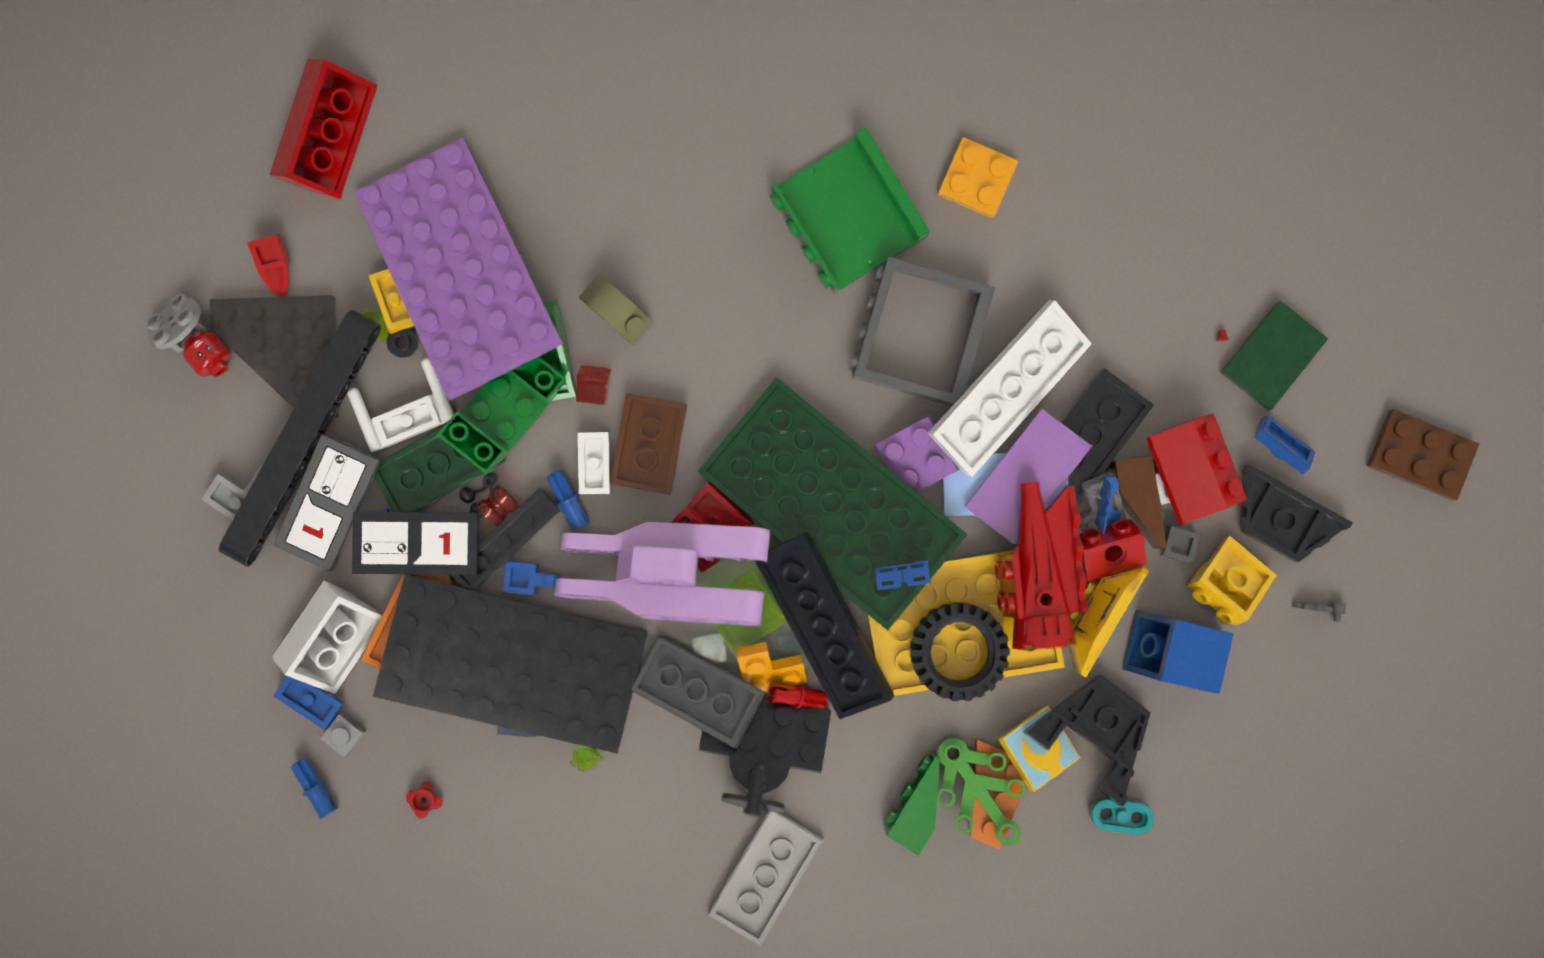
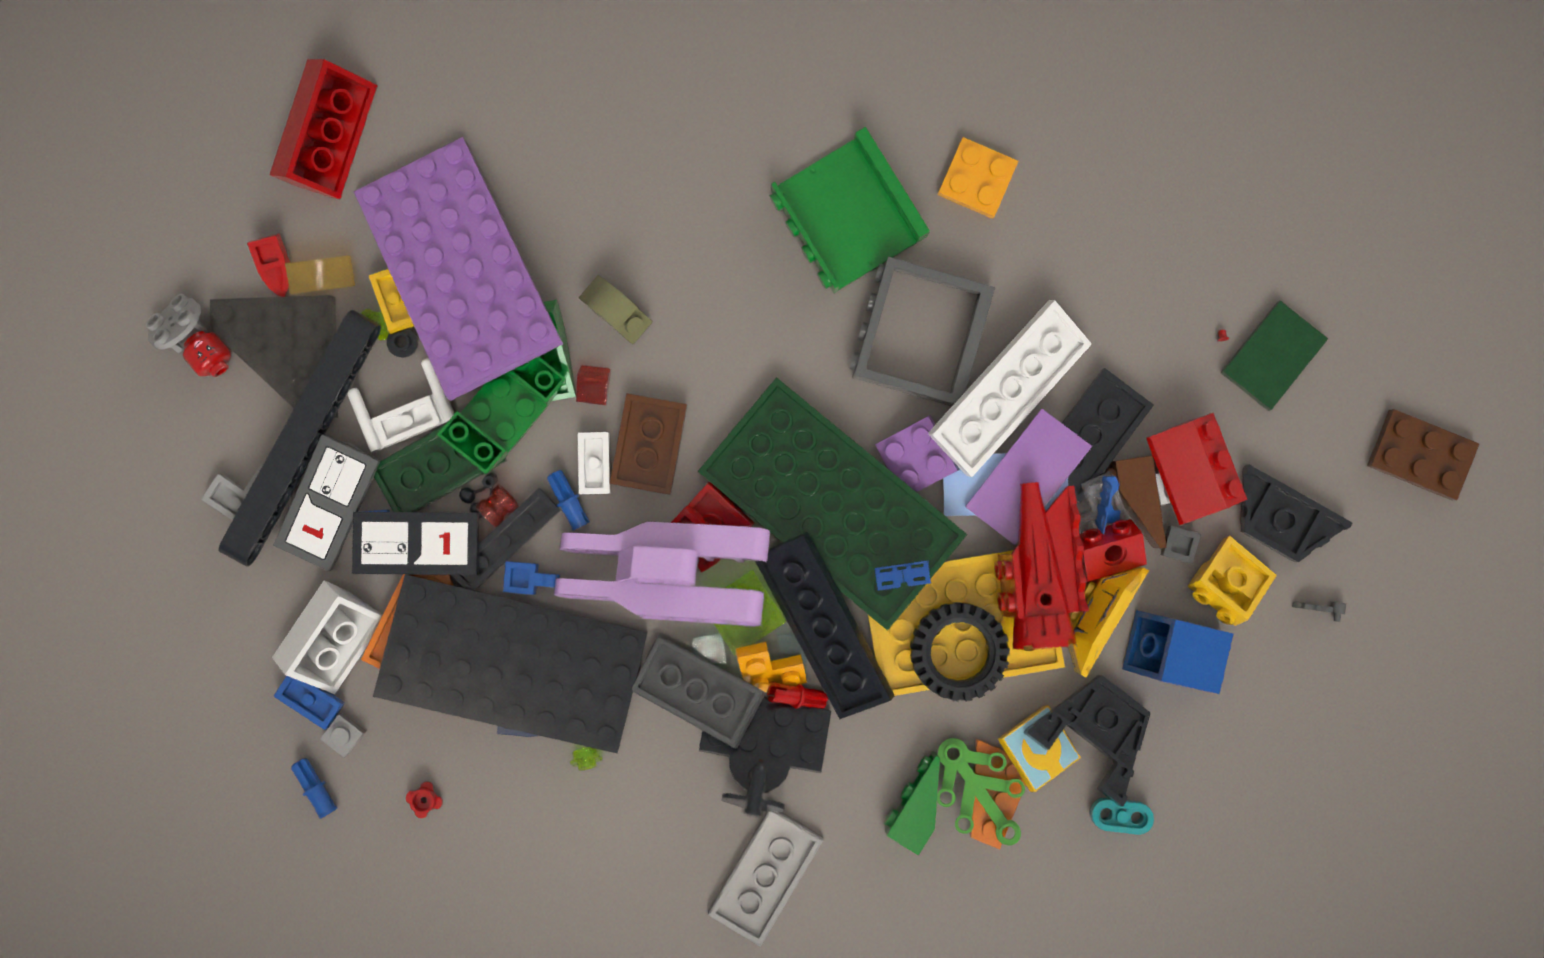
blue plate [1254,415,1315,475] -> none
none -> clear yellow slope [285,255,355,294]

